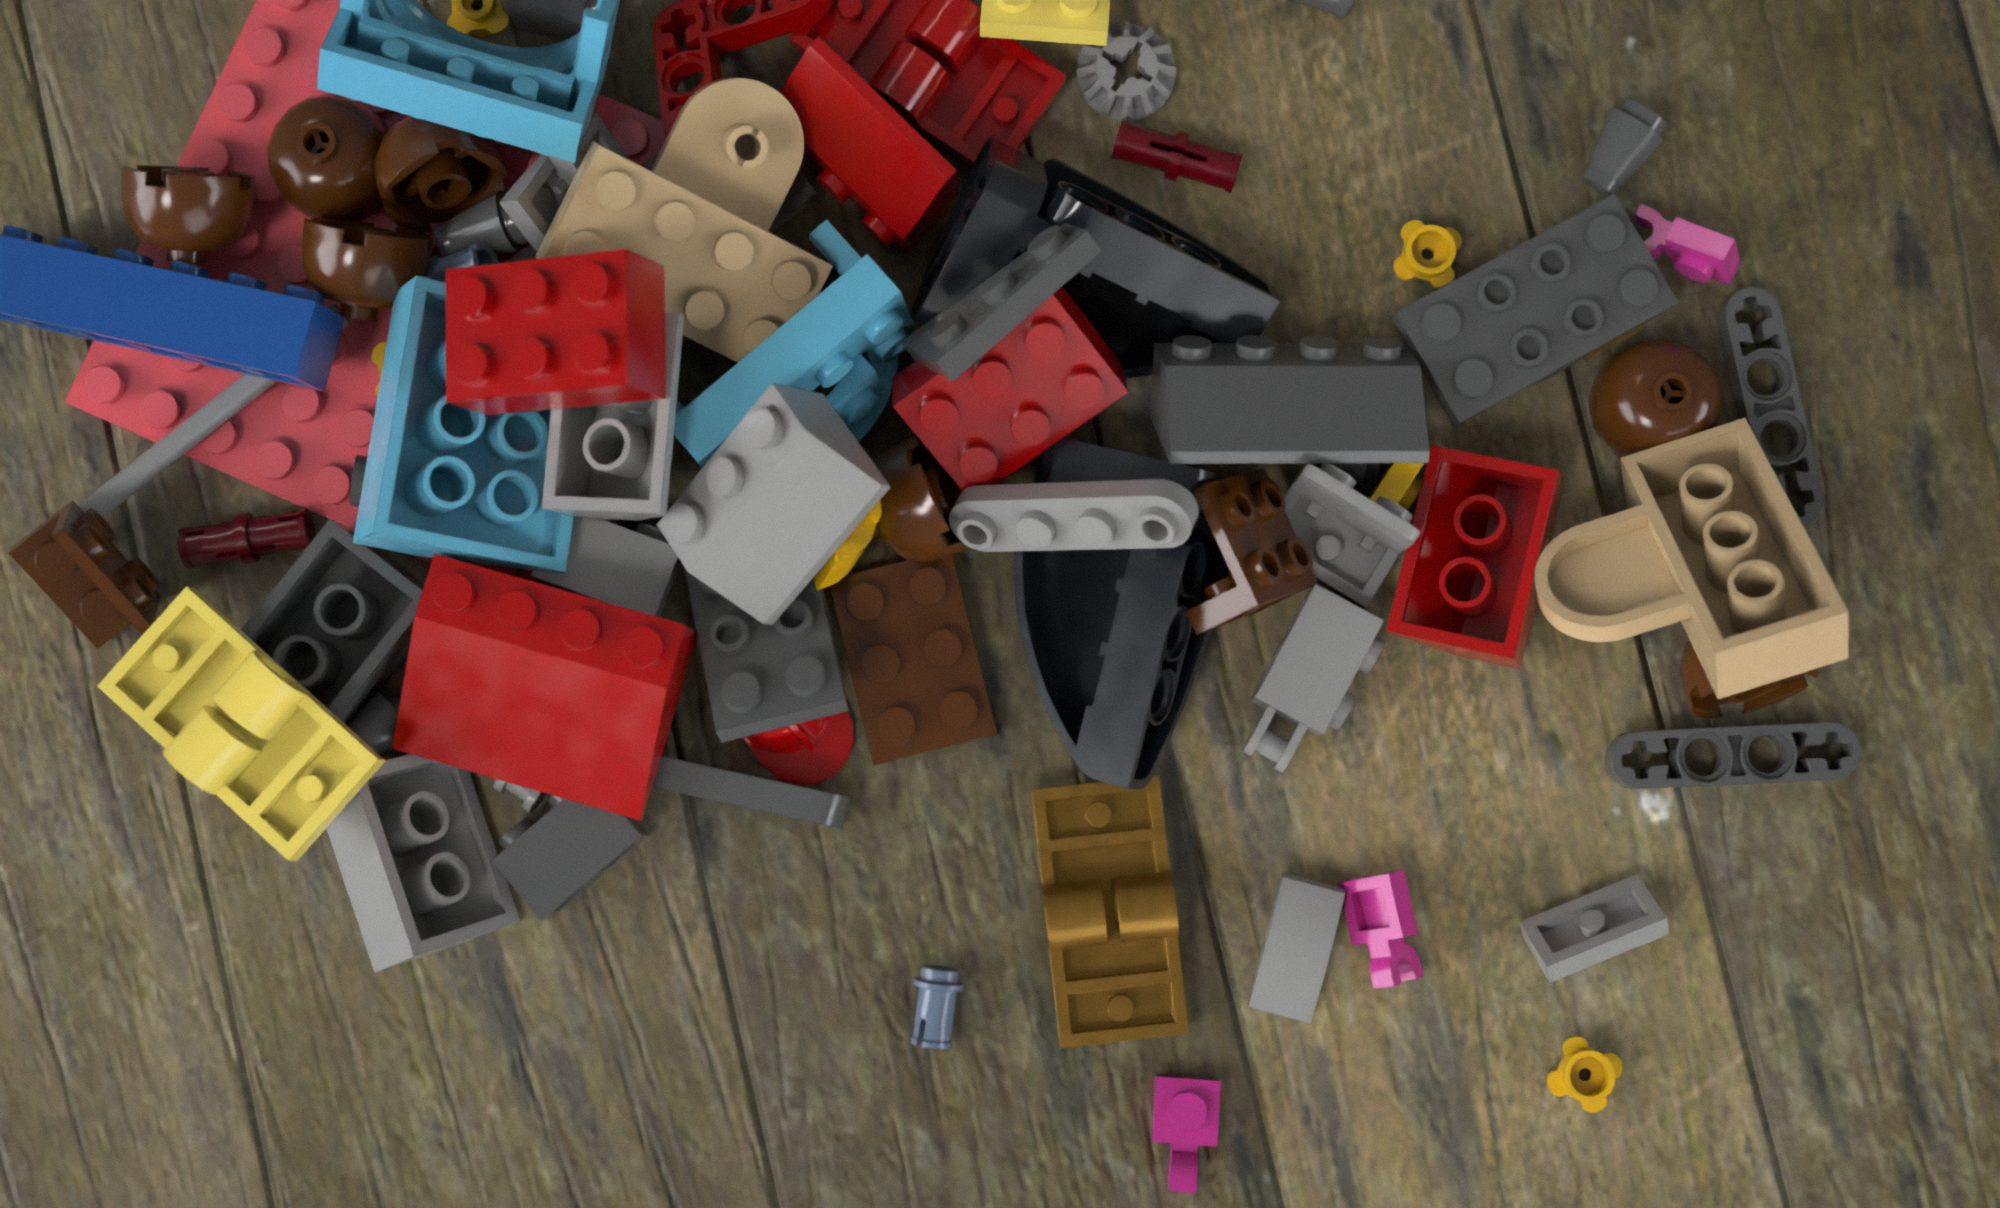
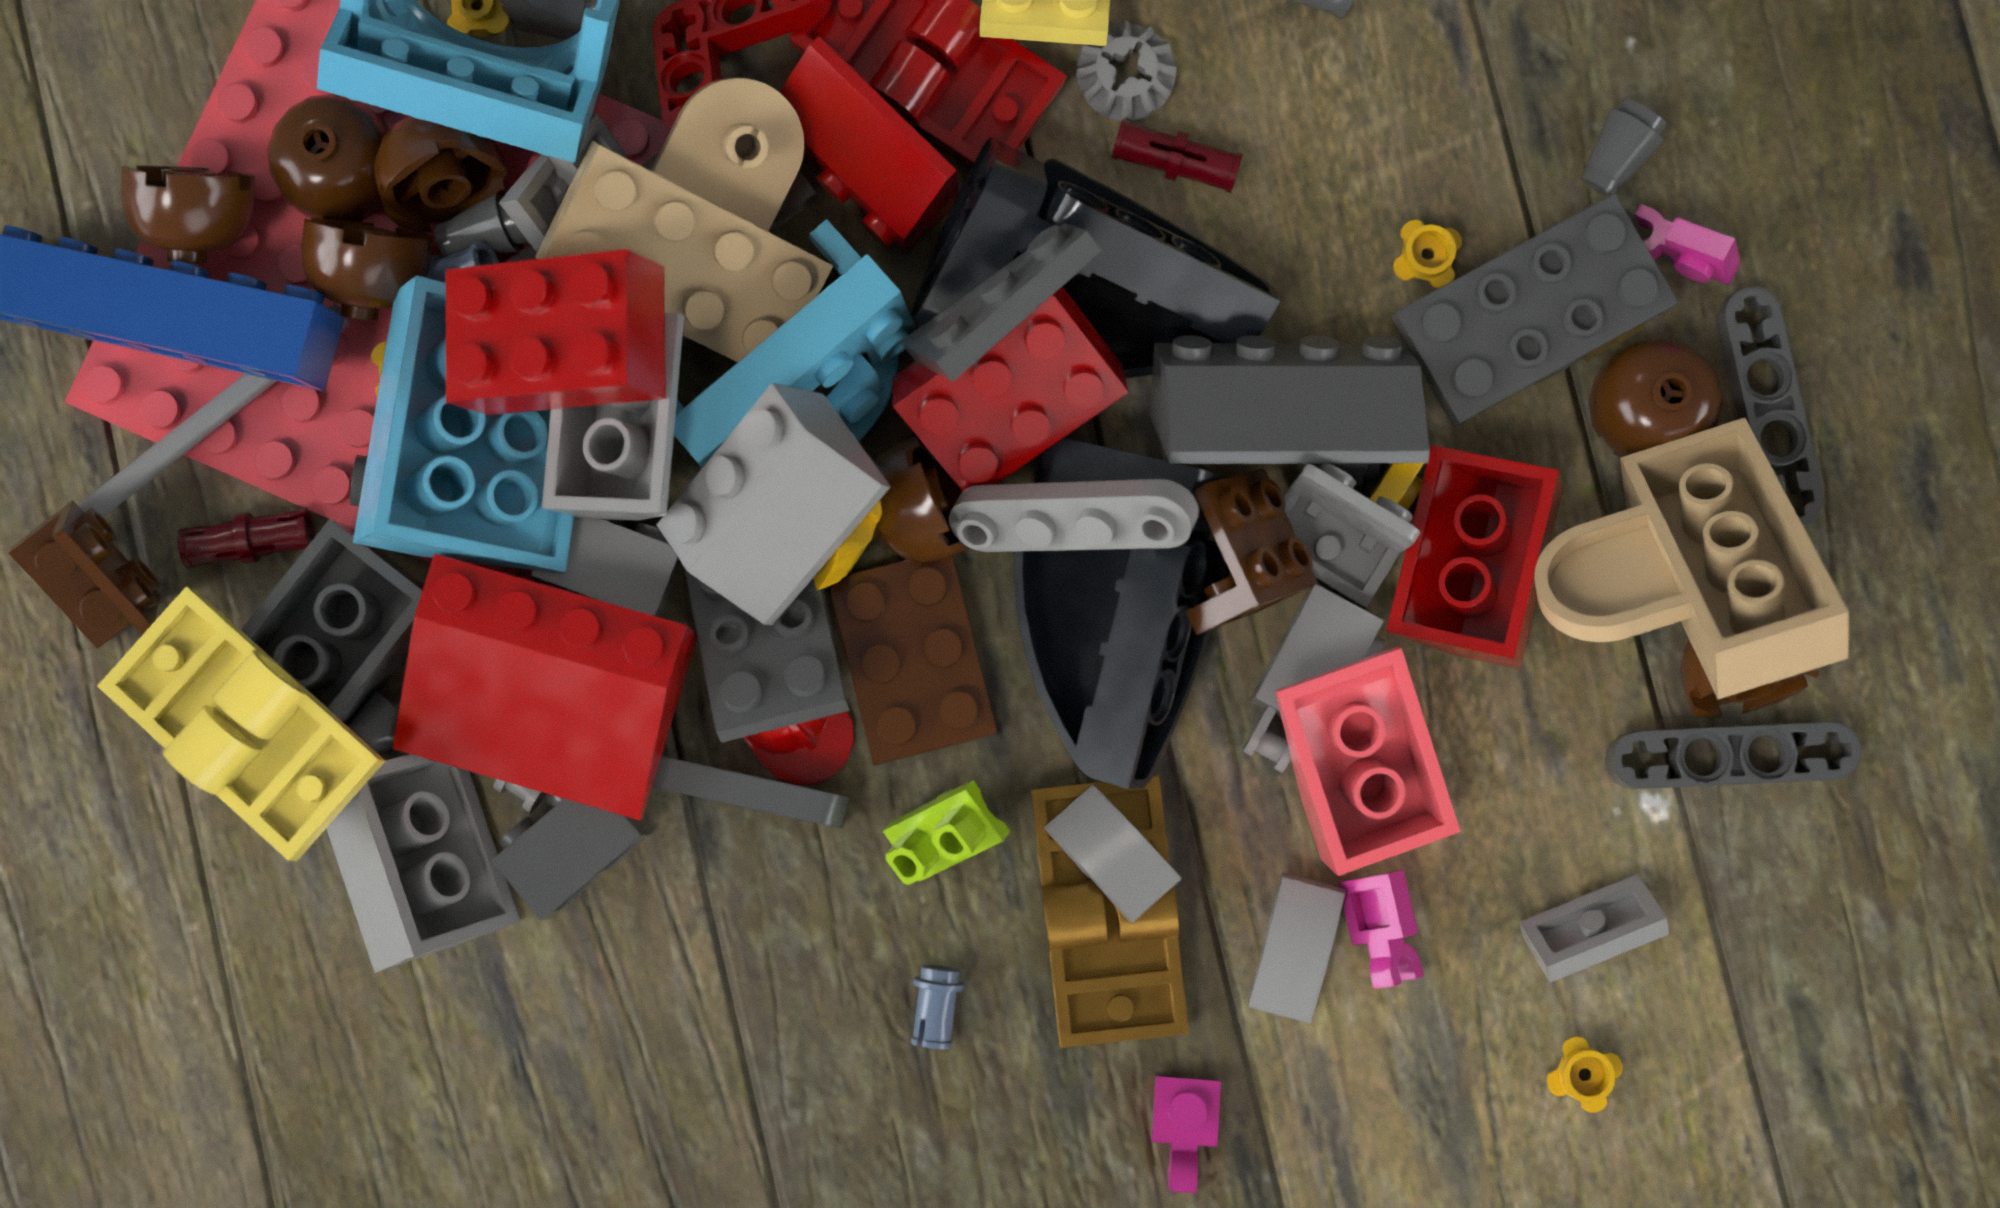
none -> lime hips [882,780,1011,885]
none -> light grey slope [1044,785,1182,924]
none -> coral slope [1275,646,1461,876]

